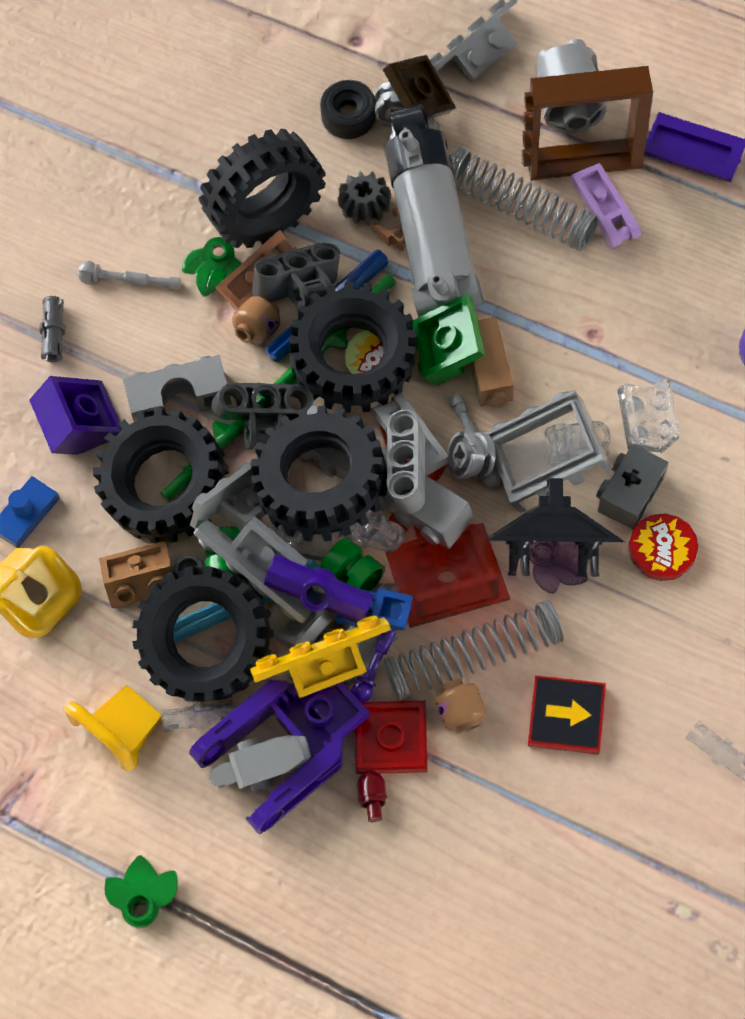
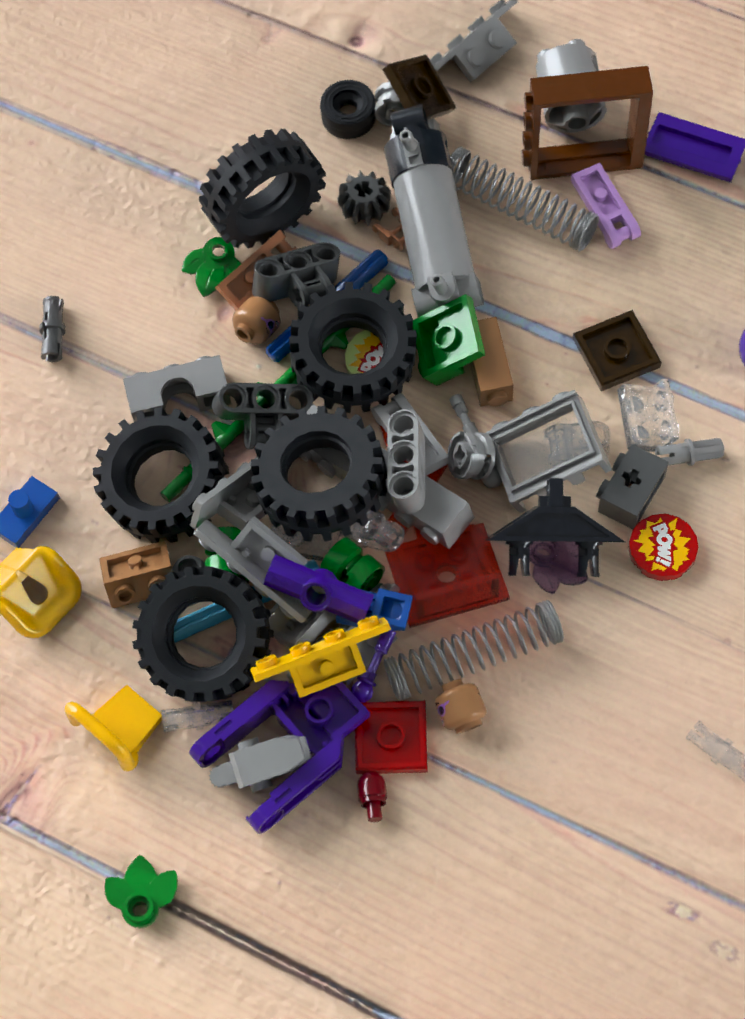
dark purple slope [29,376,123,455] -> none
light grey piece [77,261,181,291] -> none
black tile [528,675,606,755] -> none
none -> dark brown tile [573,310,662,392]
none -> light grey axle [655,438,724,466]

